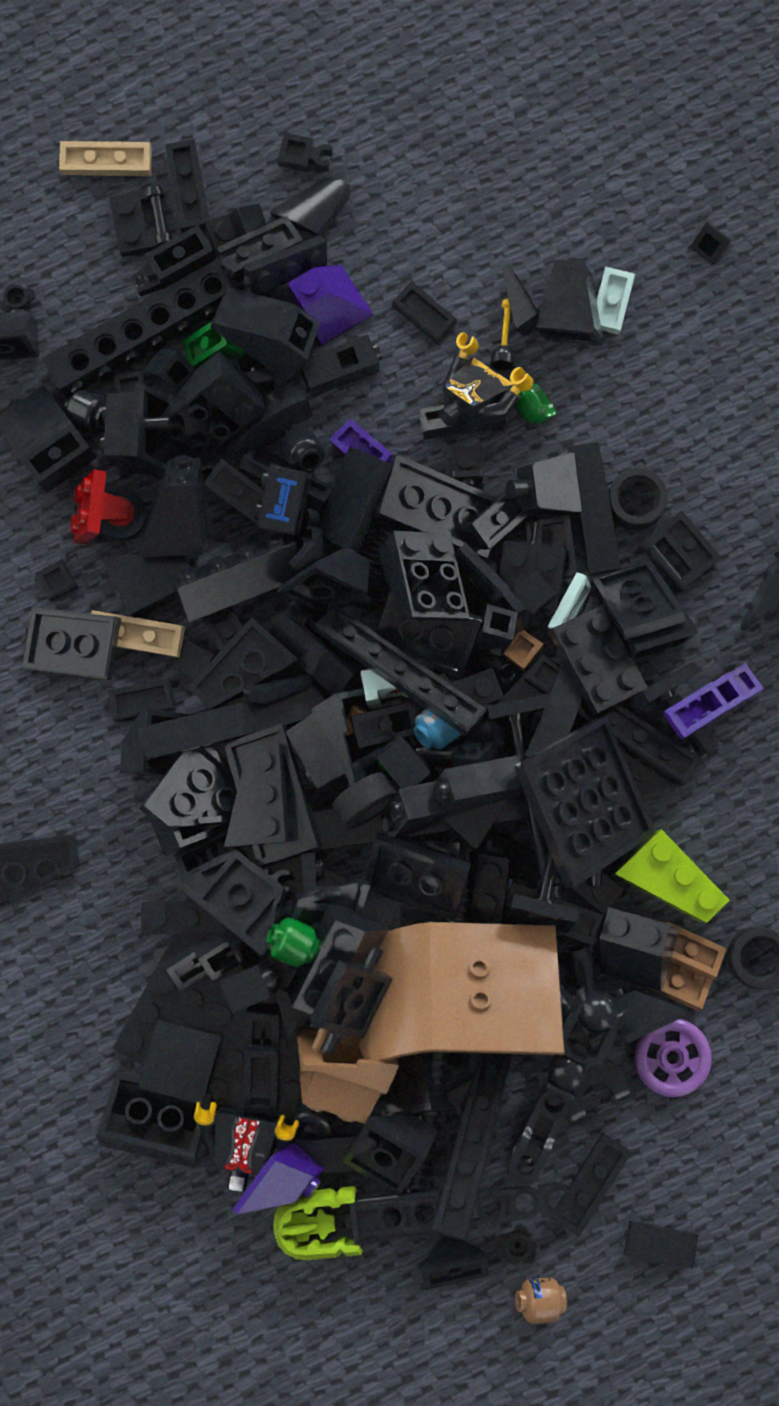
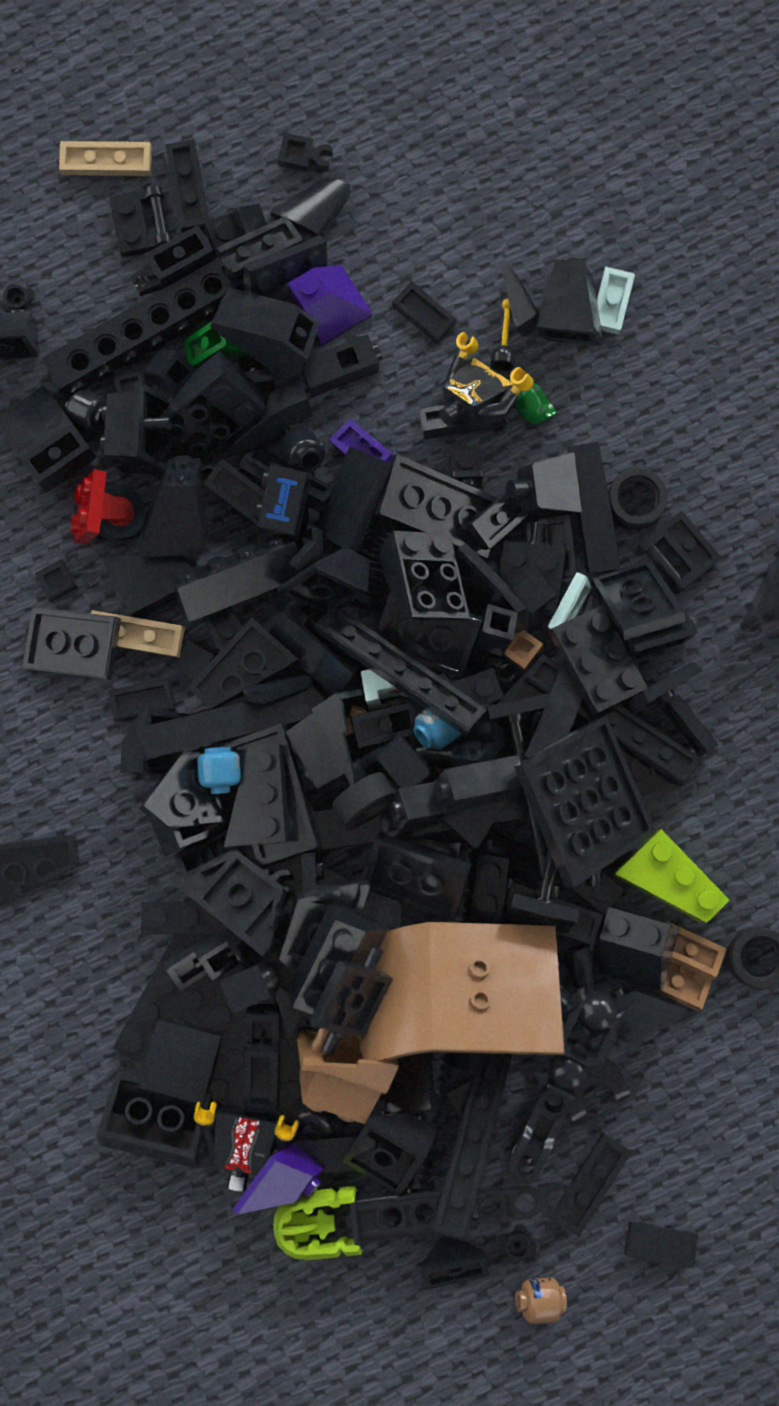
green head [266,918,319,968] -> none
medium lavender plate [634,1019,712,1097] -> none
dark purple slope [663,663,764,740] -> none
black slope [689,222,731,265] -> none
none -> dark azure head [197,747,241,794]

